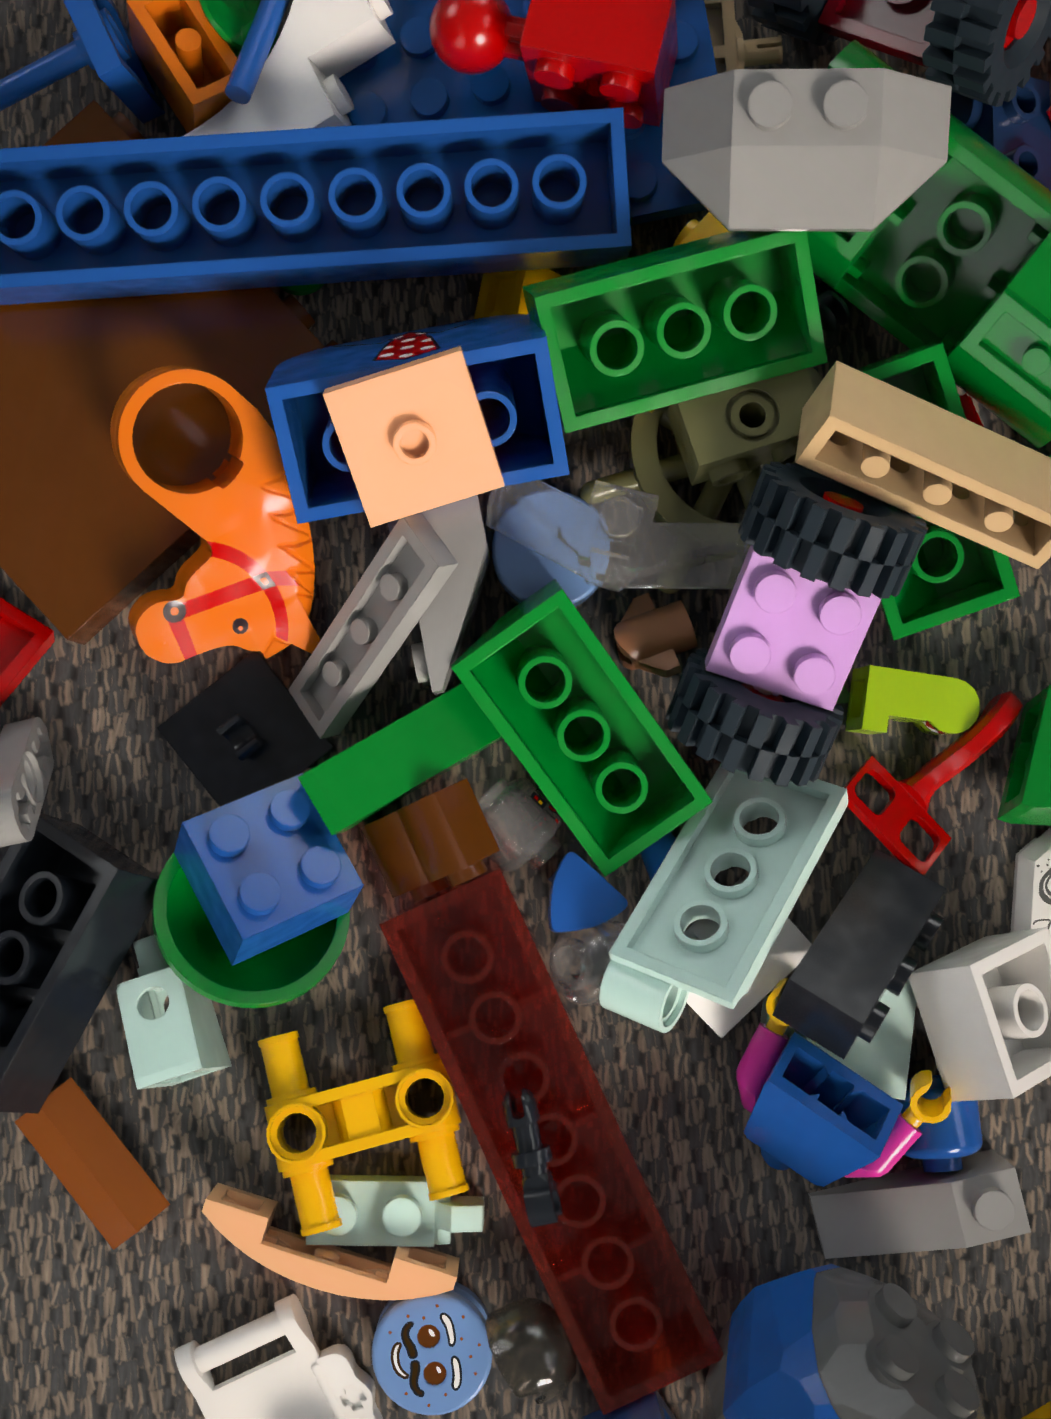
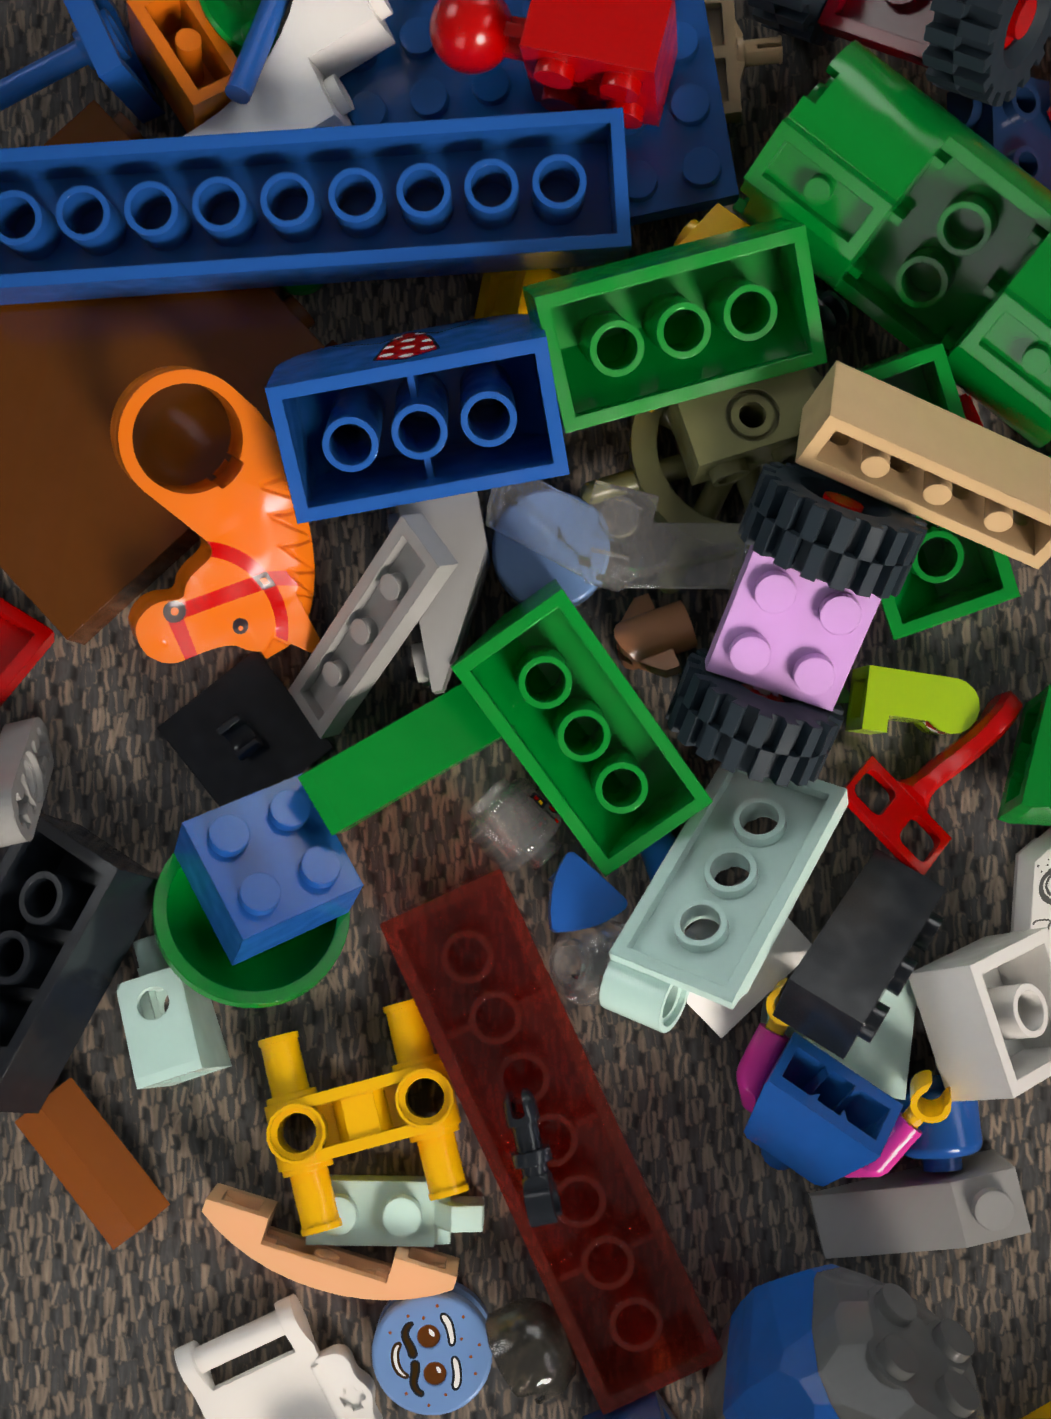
light nougat plate [323,346,505,528] -> none
reddish brown brick [361,778,500,902] -> none
light grey wedge [662,68,952,232] -> none

